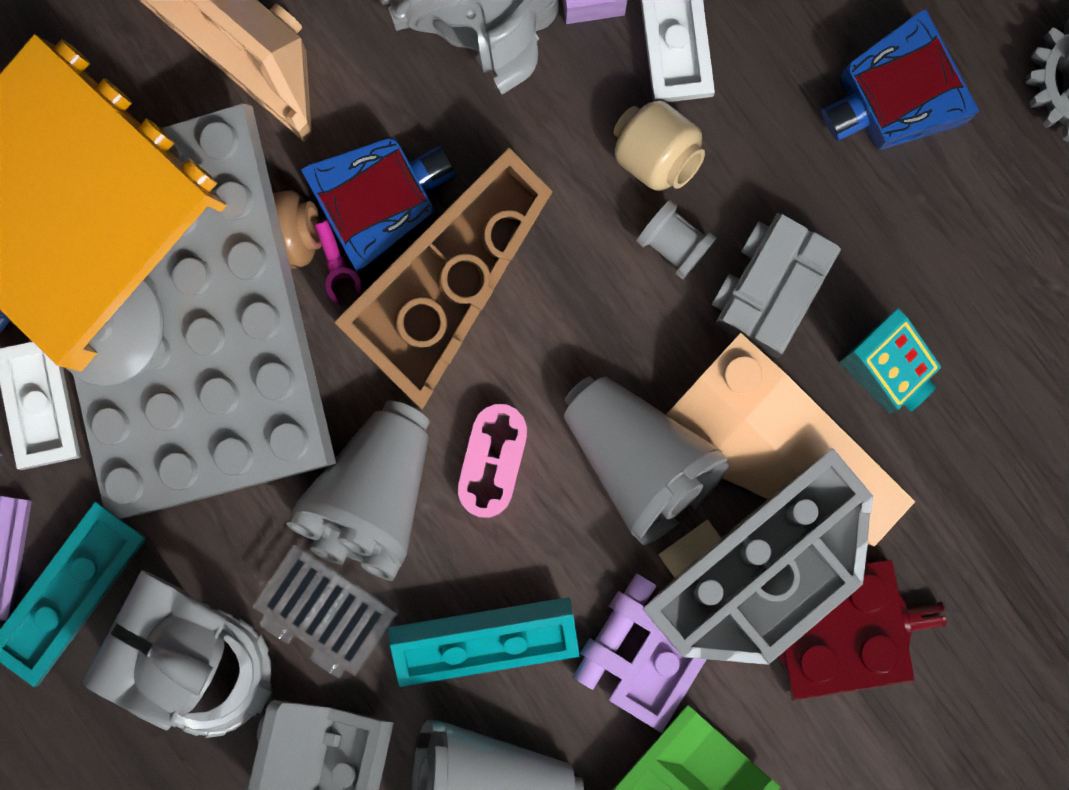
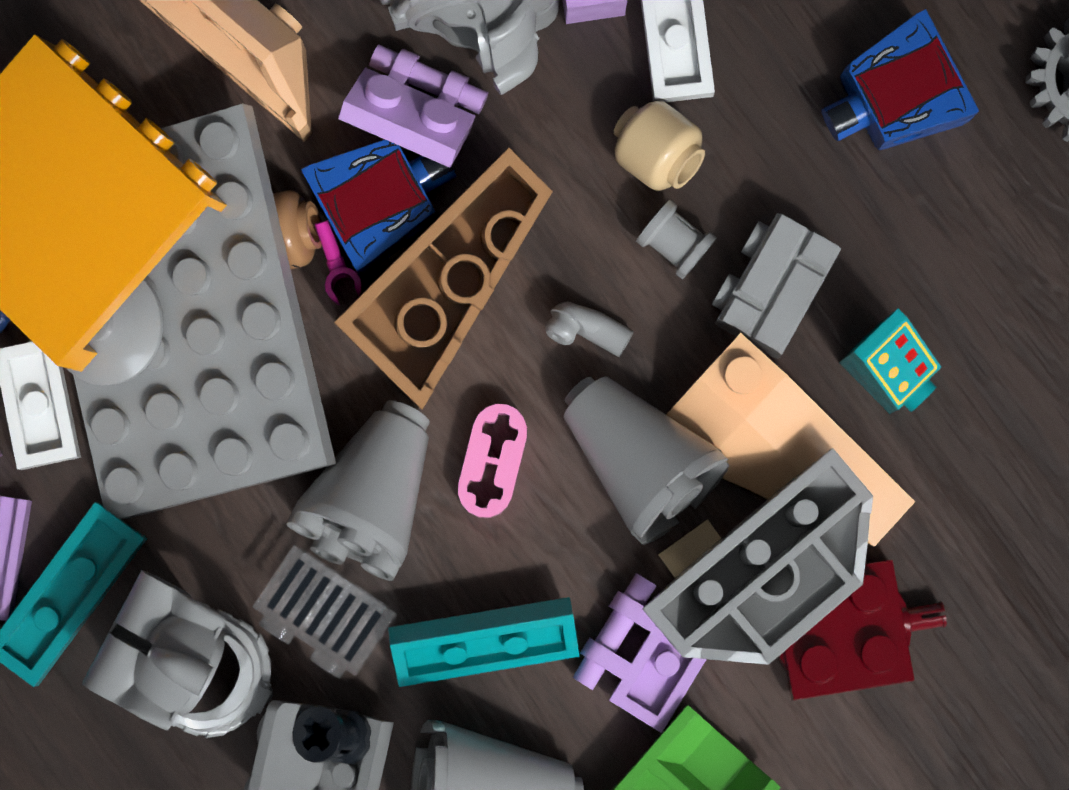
none -> black bush [292,706,371,764]
none -> lavender plate [338,44,489,168]
none -> light grey arm [545,301,634,357]

